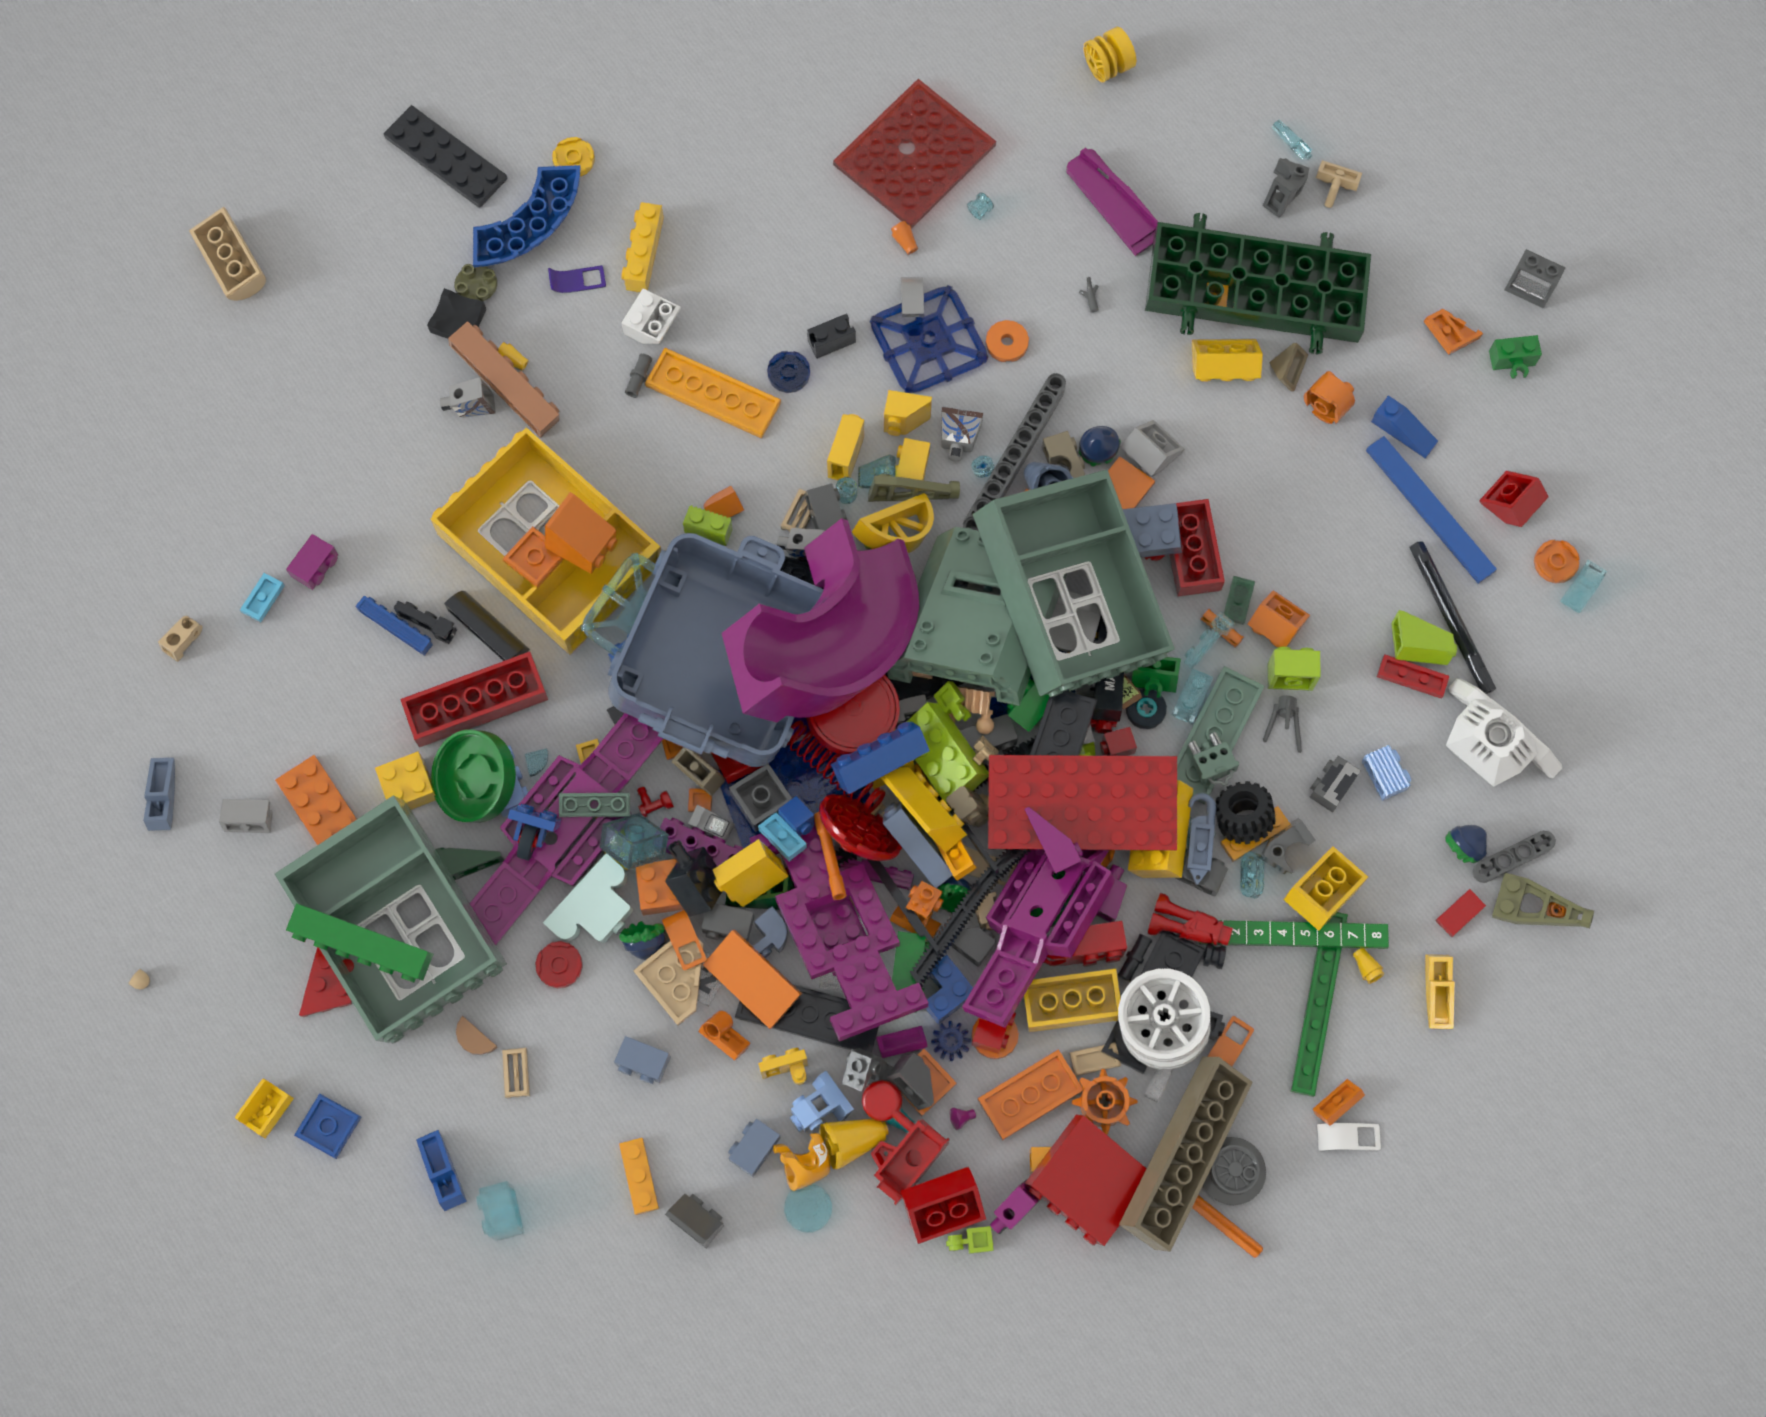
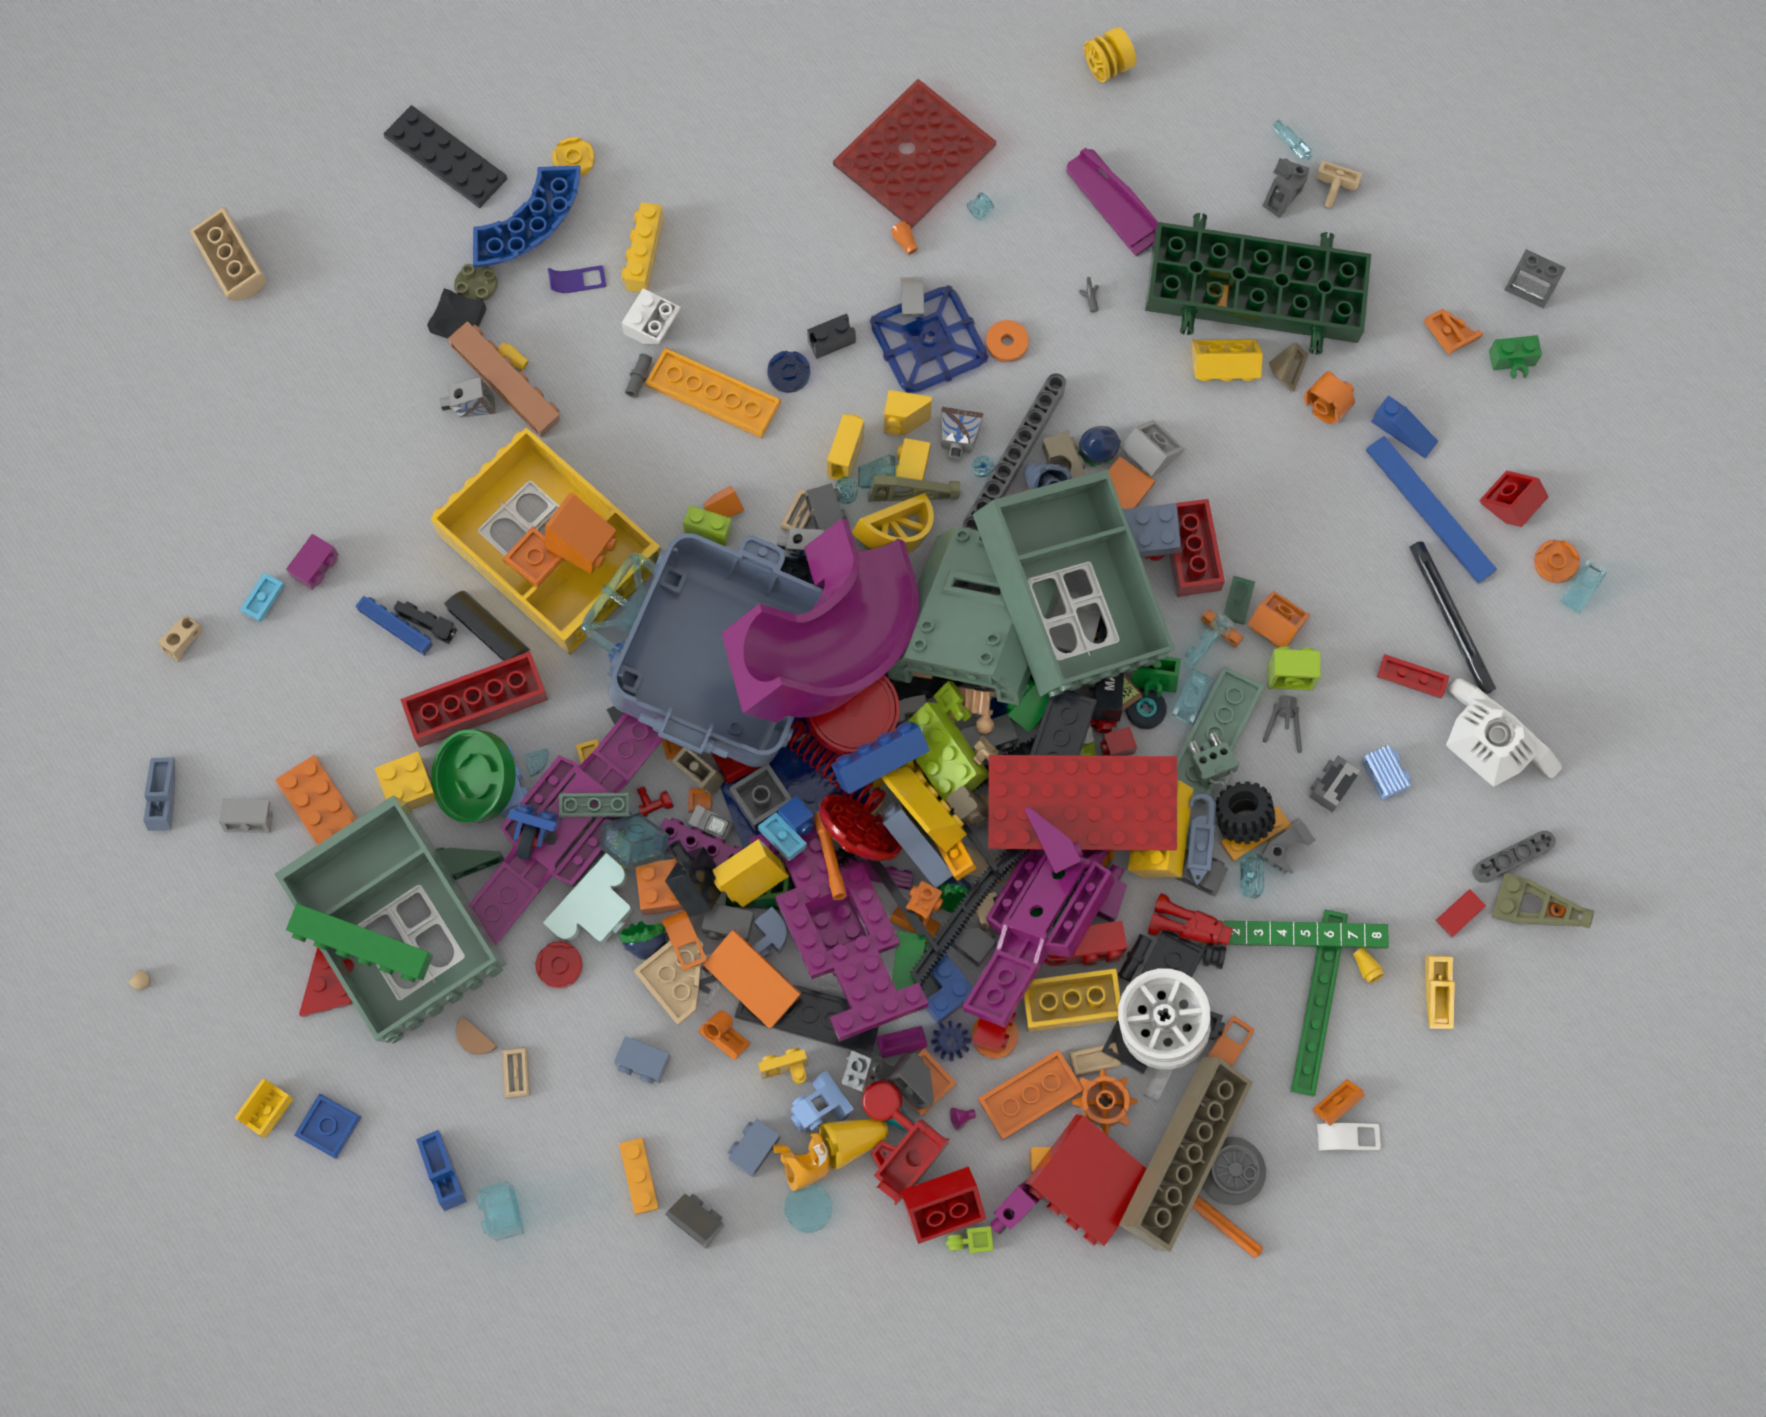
yellow brick [1283,846,1368,931] -> none
lime slope [1391,610,1457,665] -> none
dark blue hair [1445,825,1487,863] -> none

